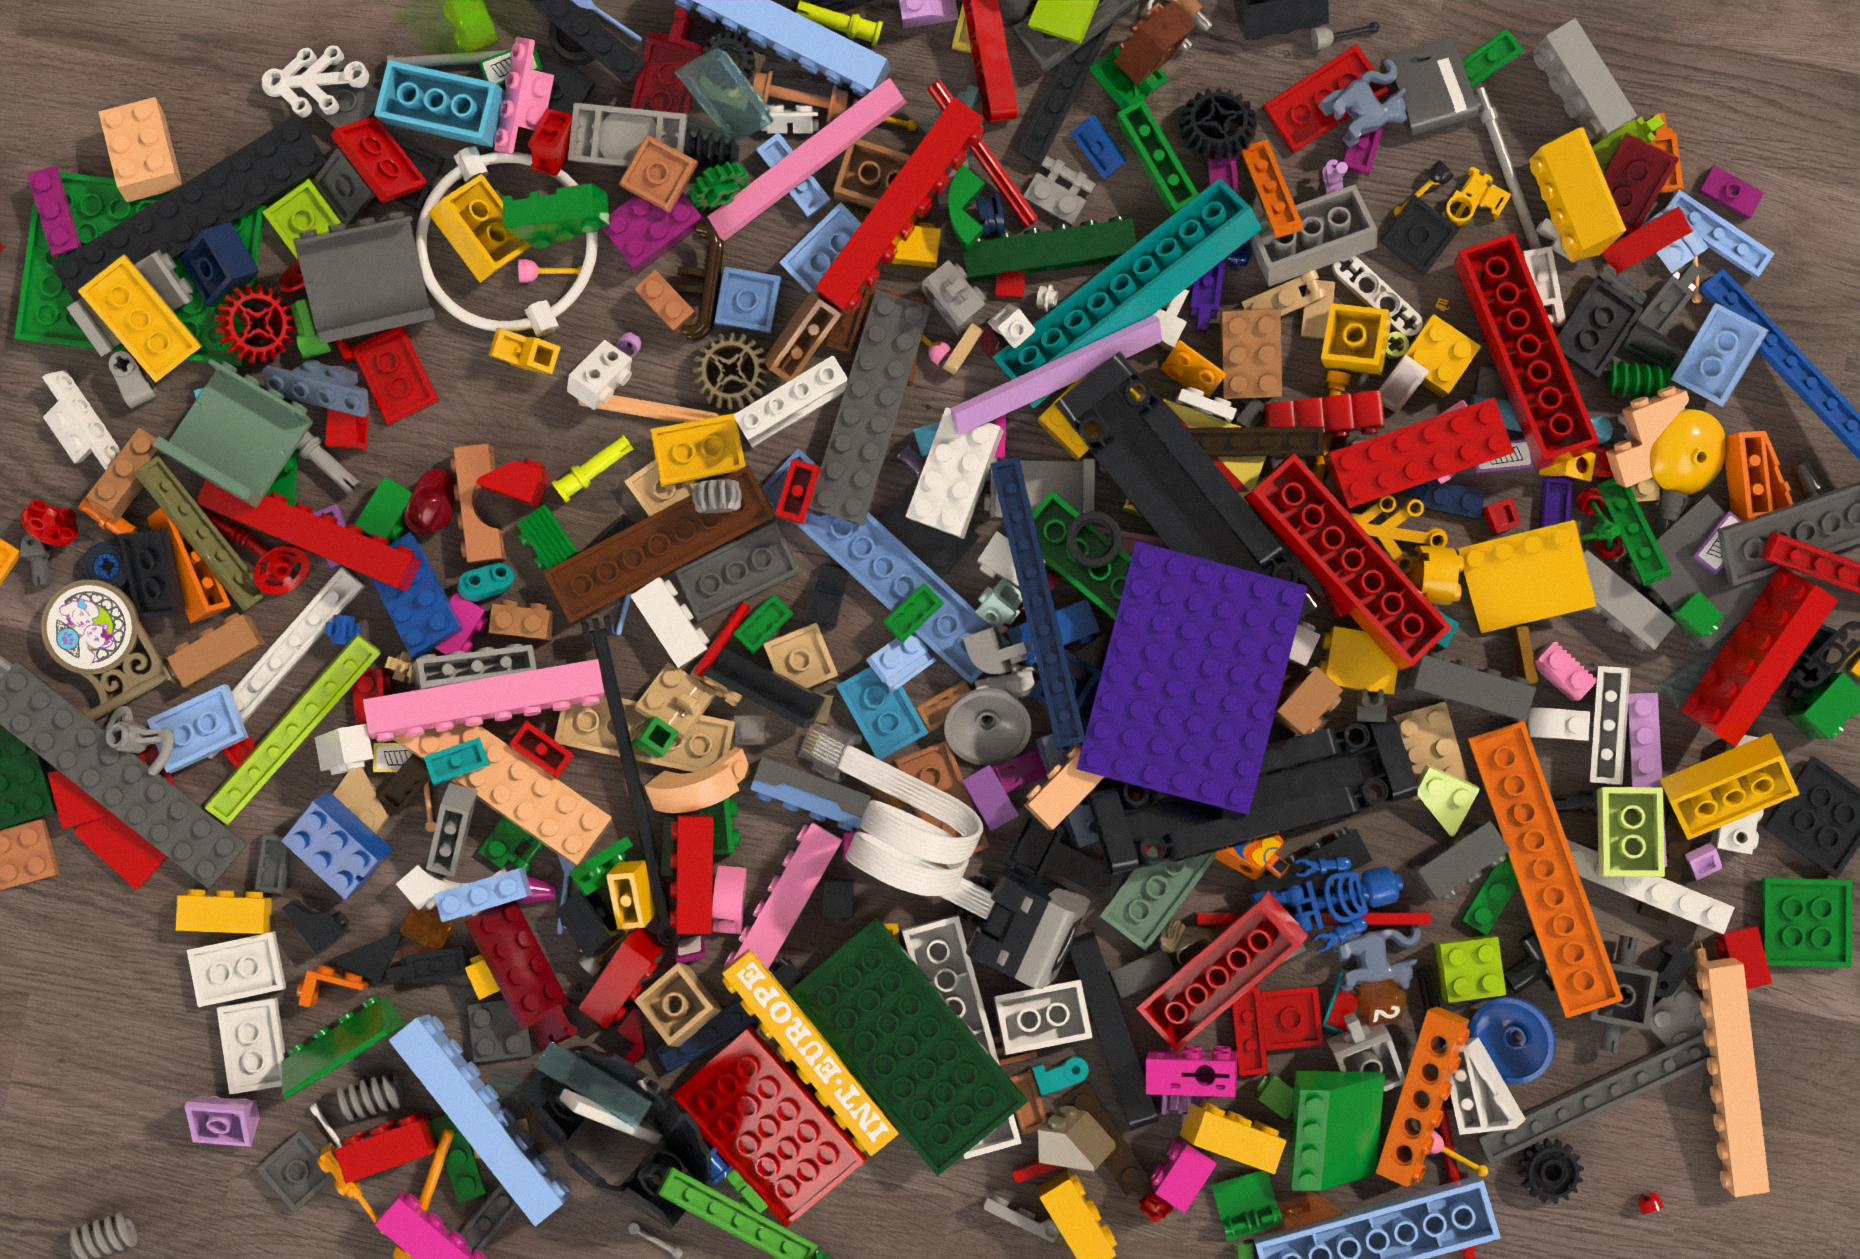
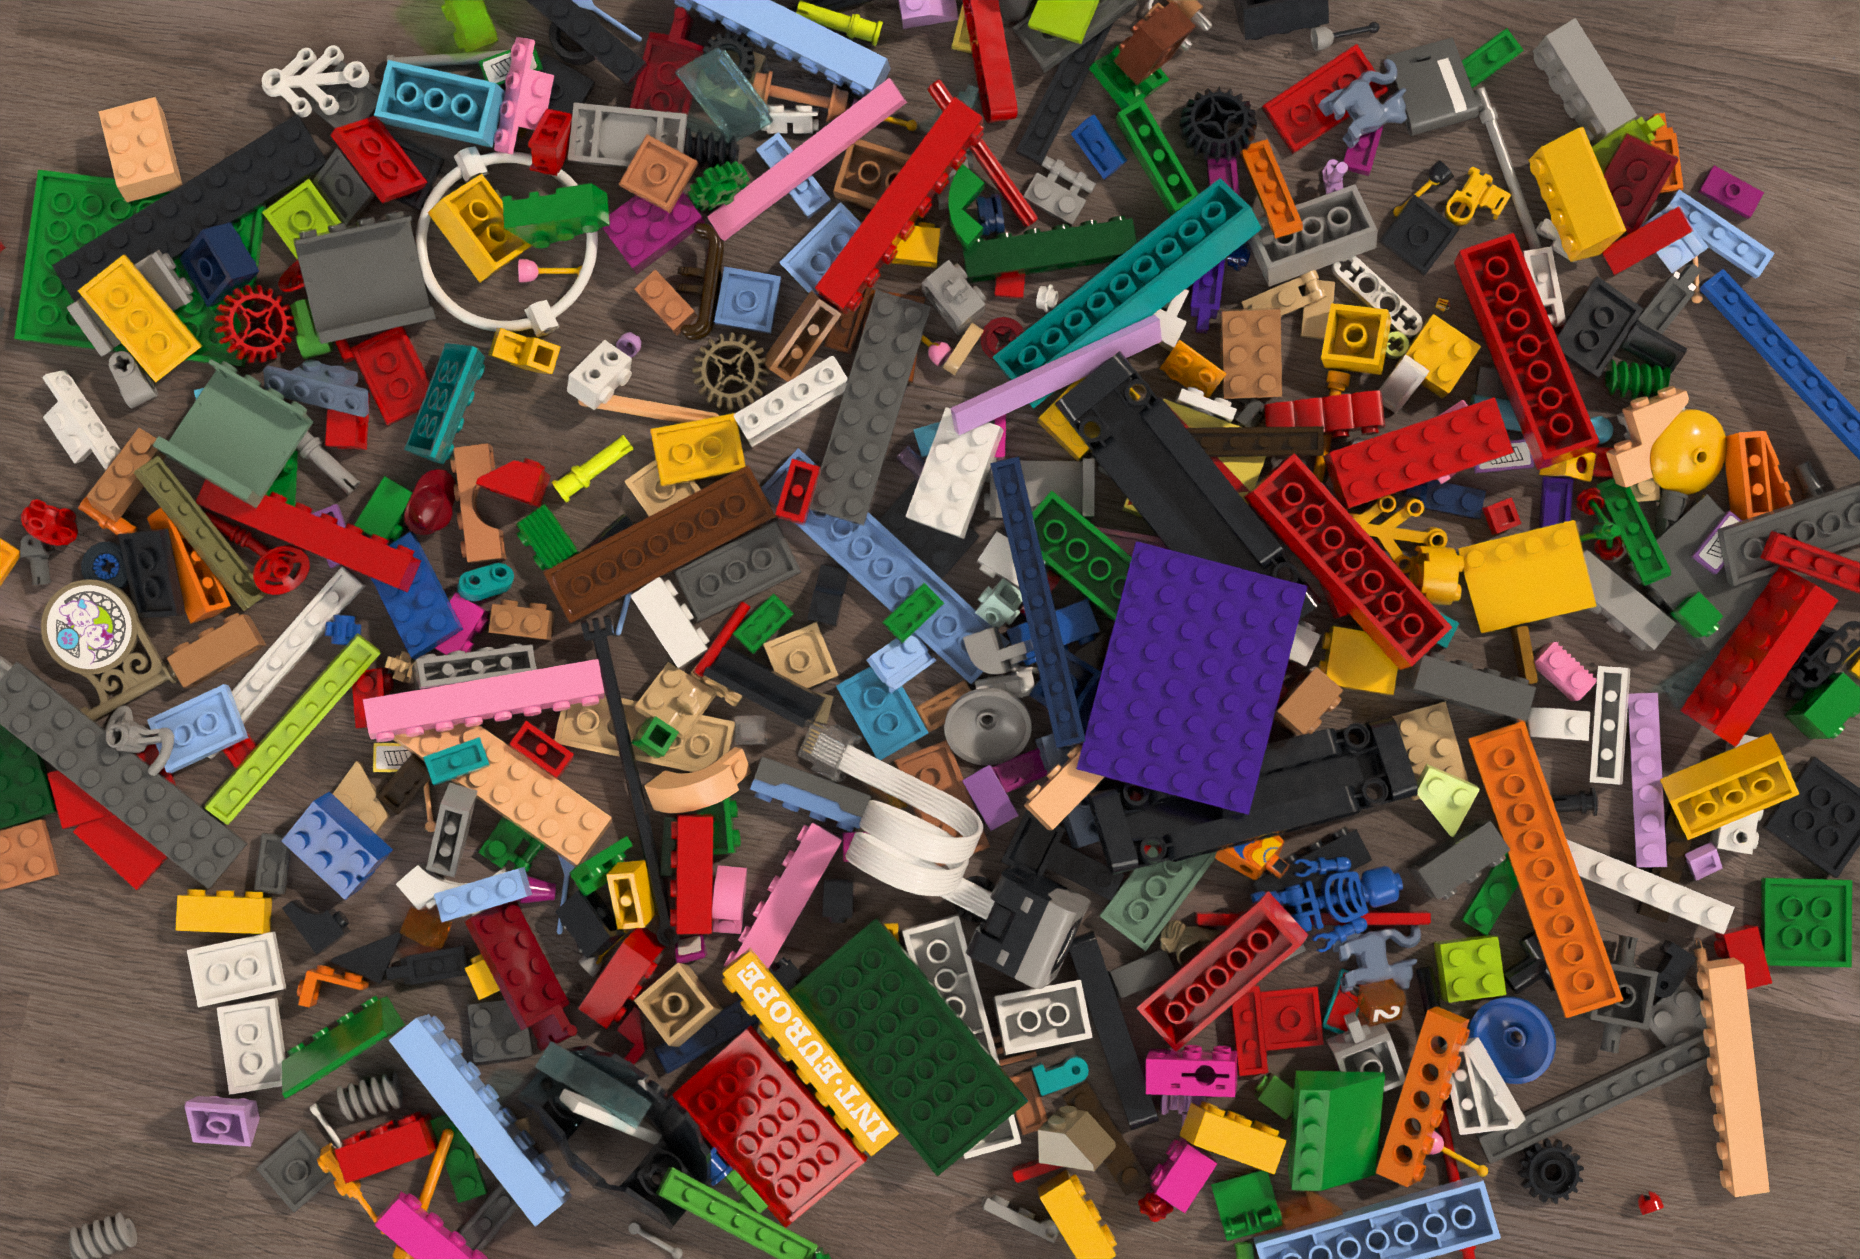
magenta plate [27,166,82,258] -> none
white brick [315,724,373,775] -> none
light grey gear [692,479,742,514] -> none
white bracket [988,304,1035,348] -> none
black tyre [1066,511,1122,568] -> none
dark grey tile [1356,688,1387,723] -> none
dark grey axle [1596,264,1647,306] -> none
yellowish green brick [1597,787,1665,878] -> none
light blue plate [1671,303,1769,407] -> none
none -> teal slope [404,343,485,464]

